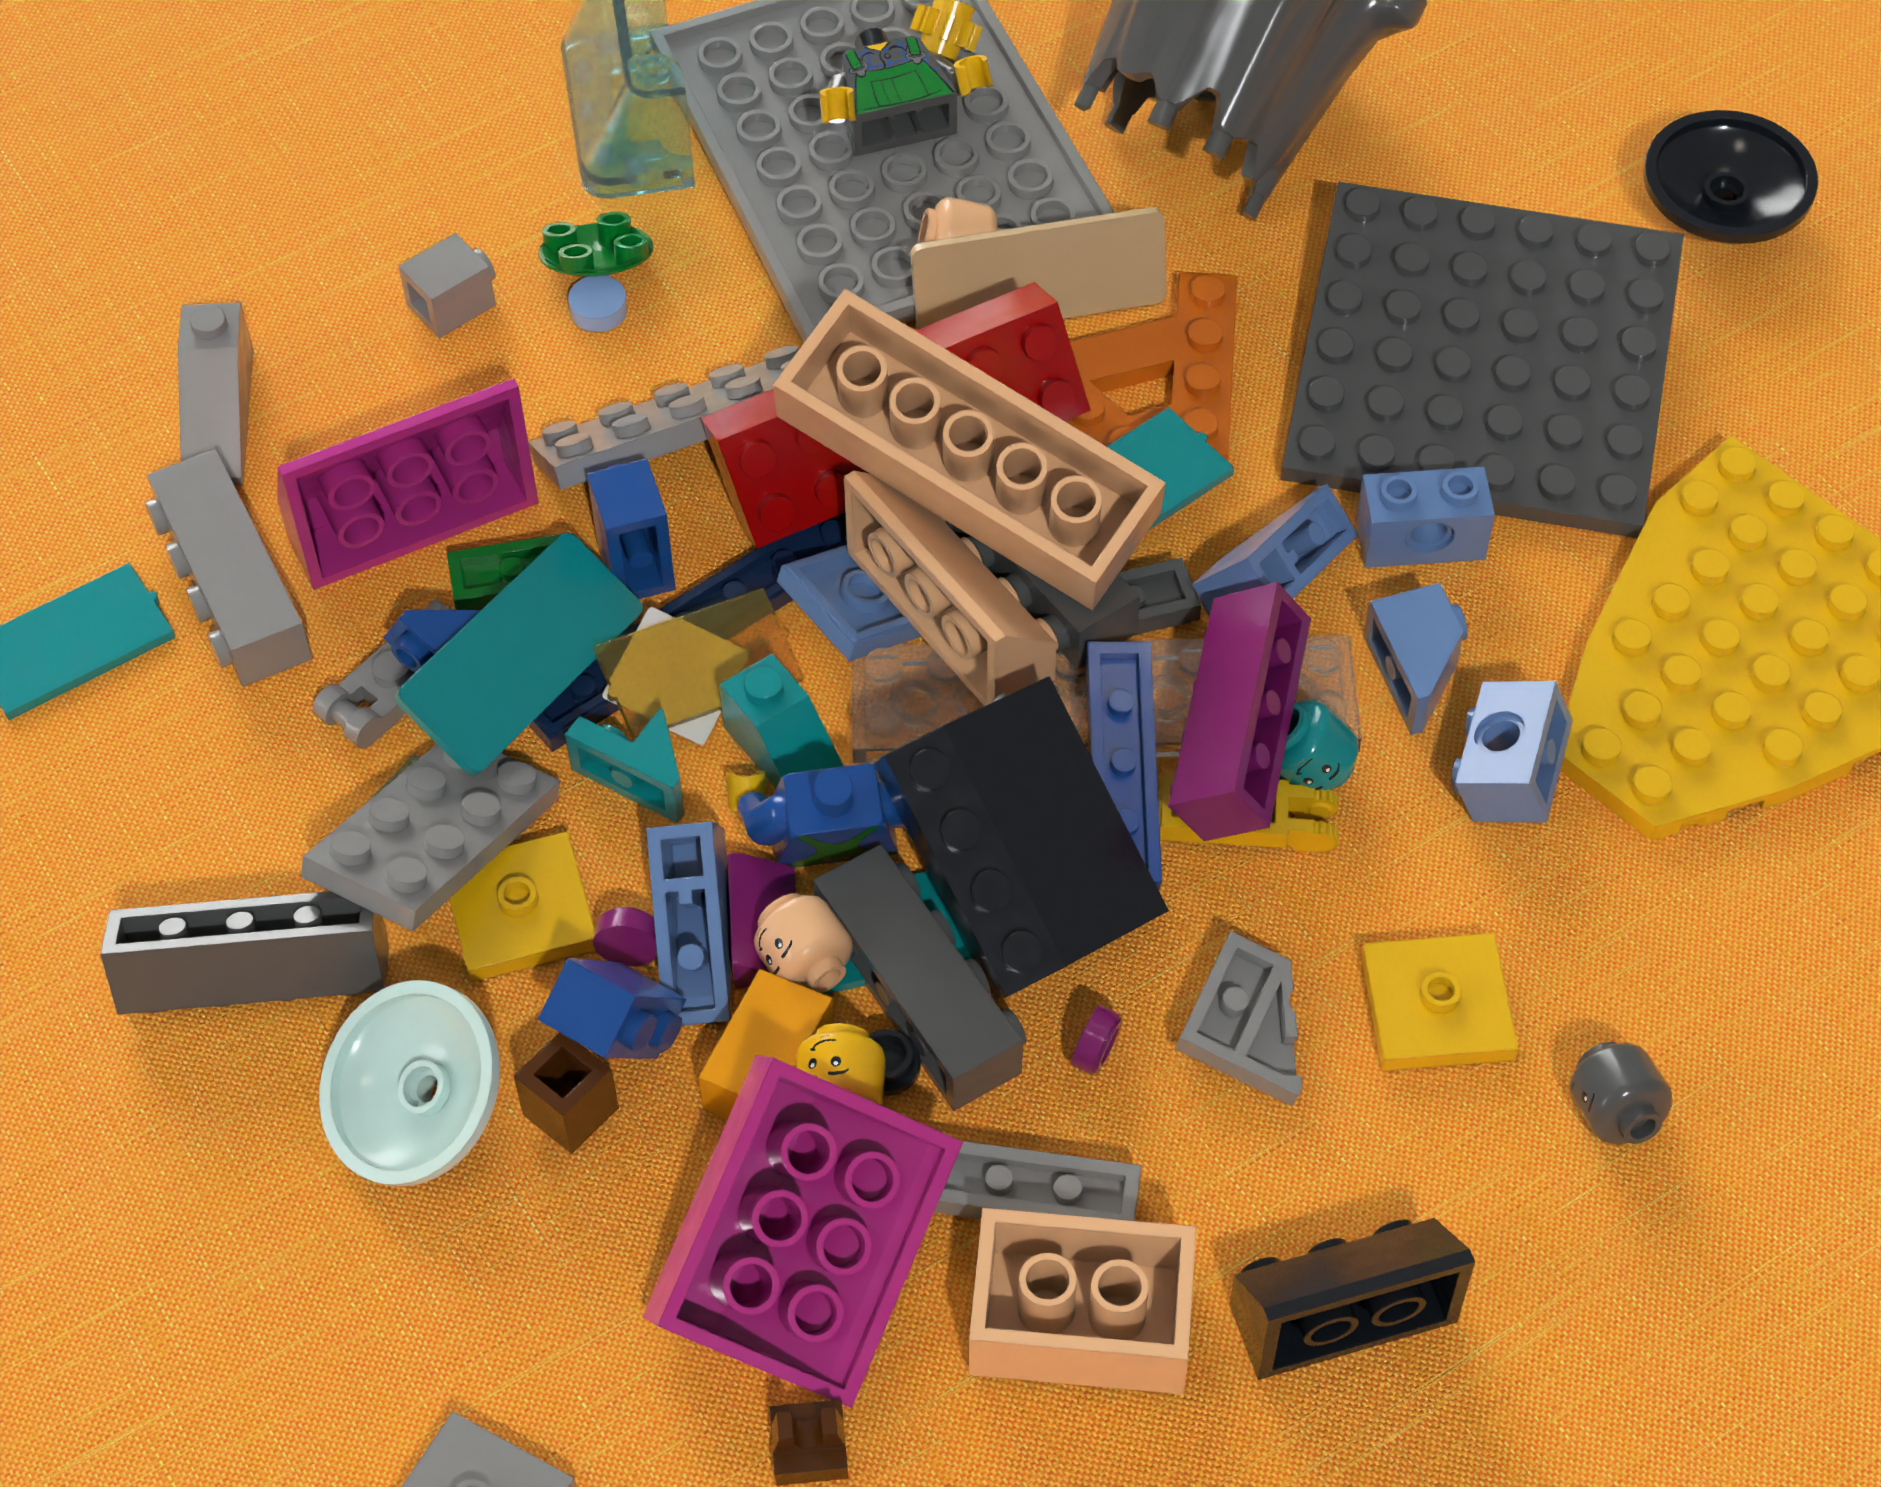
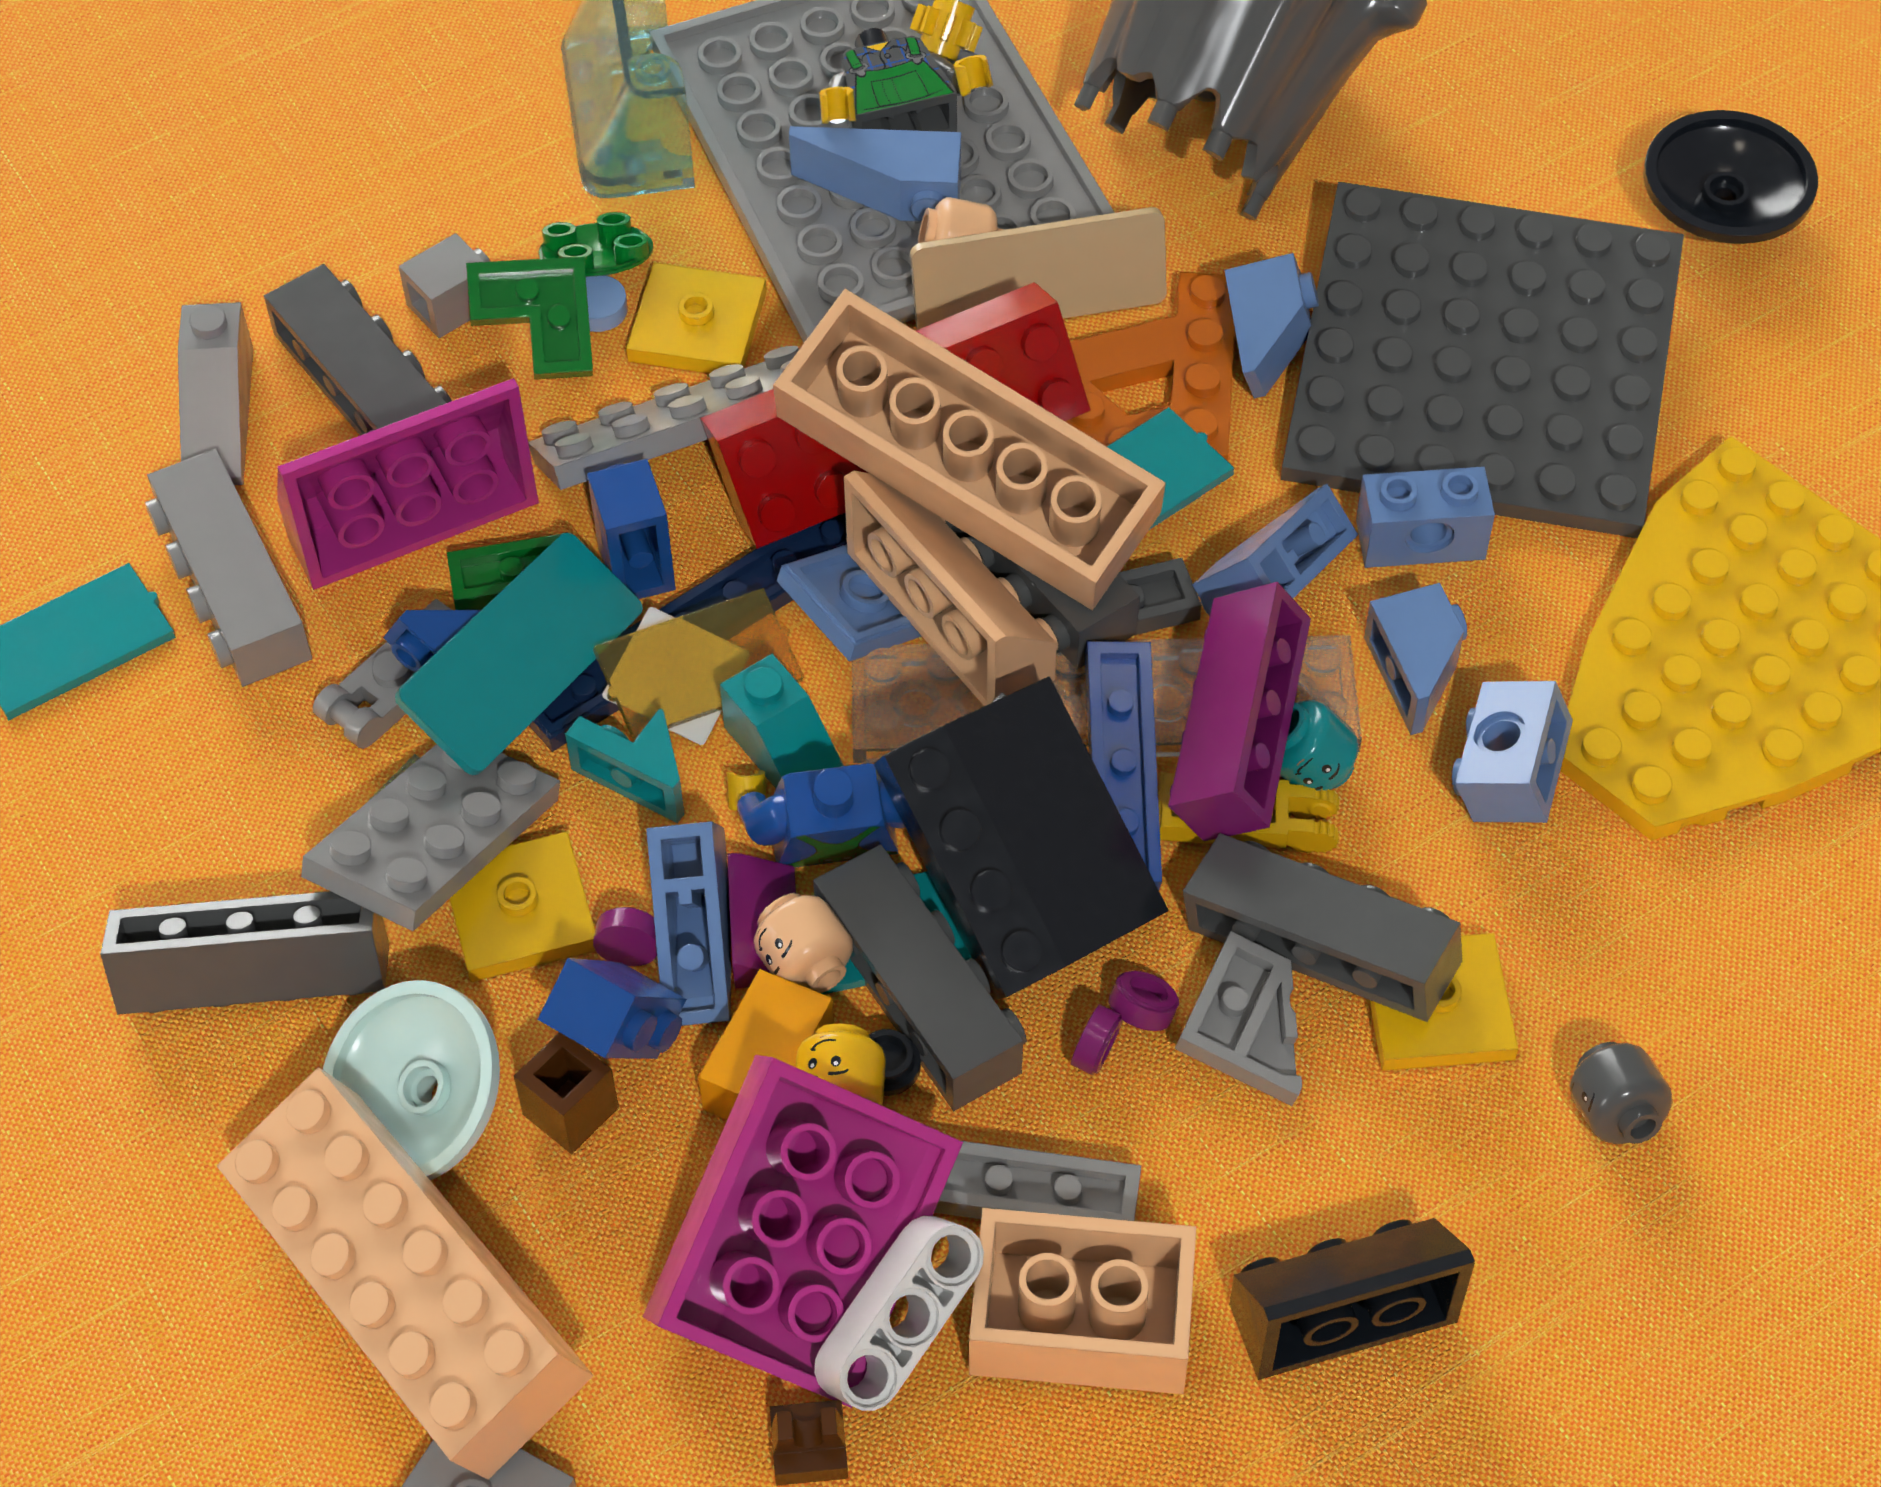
none -> light nougat brick [217,1067,594,1480]
none -> dark grey brick [263,264,452,435]
none -> green plate [466,257,593,380]
none -> yellow plate [626,262,767,373]
none -> medium blue slope [789,126,961,221]
none -> white beam [814,1216,984,1411]
none -> magenta tile [1108,971,1179,1031]
none -> dark grey brick [1183,833,1462,1022]
none -> medium blue slope [1224,253,1319,399]

